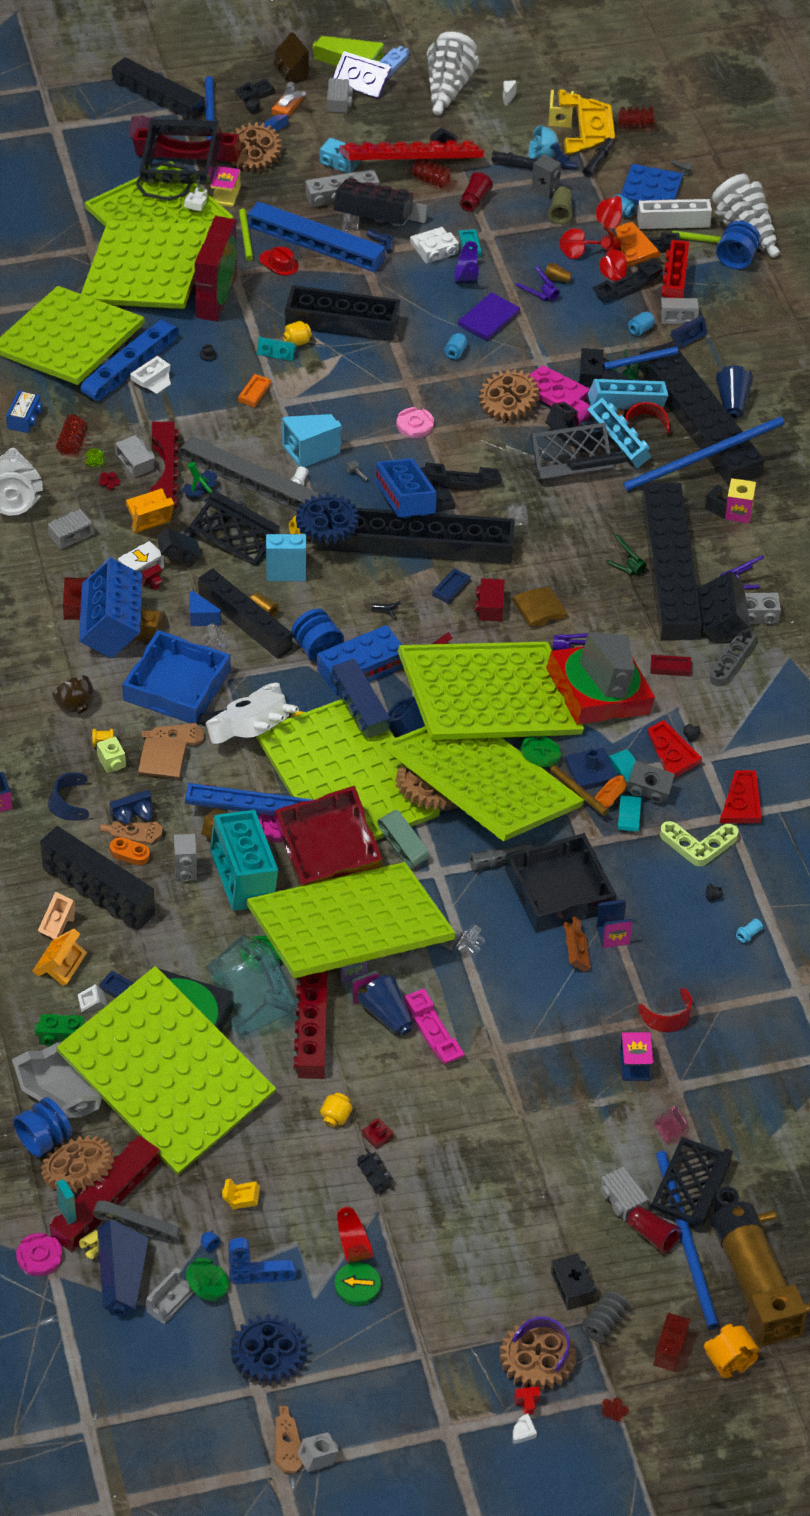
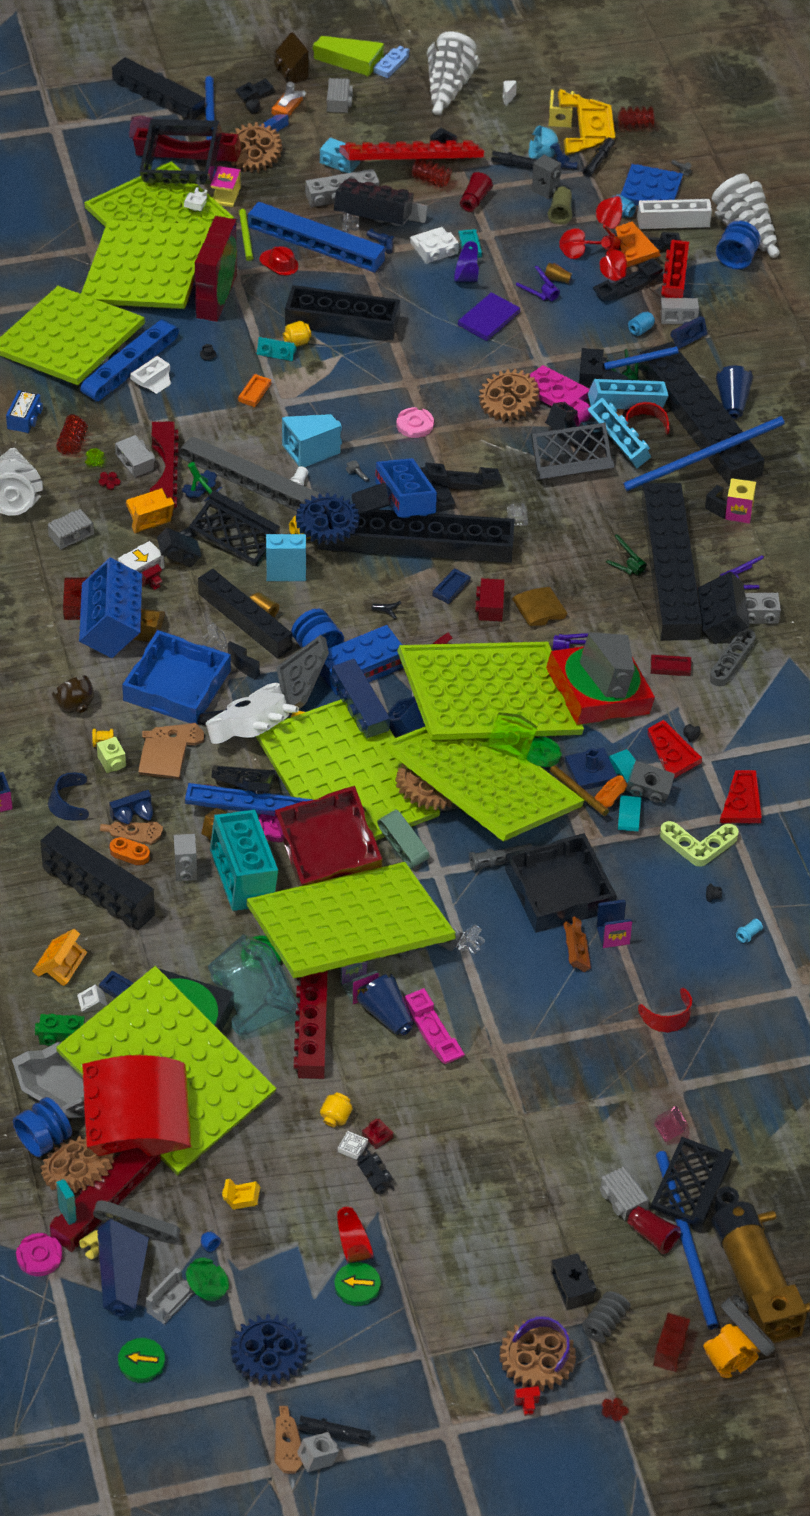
light nougat slope [38,892,75,939] -> none
black piece [136,162,192,201] -> none
blue slope [190,590,221,627] -> none
blue beam [228,1238,297,1284] -> none
tile [333,52,391,99] -> none
dark azure brick [444,333,467,360] -> none
white tile [513,1414,537,1445] -> none
black axle [571,451,627,470] -> none
piece [620,1032,653,1081] -> none
lime bar [672,231,722,244] -> none
none -> red slope [82,1055,191,1157]
none -> green tile [118,1338,165,1383]
none -> black plate [211,765,276,794]
none -> black slope [228,641,260,680]
none -> dark grey plate [276,635,329,715]
none -> black pin [298,1415,371,1446]
none -> white tile [338,1131,368,1160]
none -> black slope [352,483,392,516]
none -> clear neon green slope [487,712,538,761]
none -> dark grey beam [721,1294,776,1356]

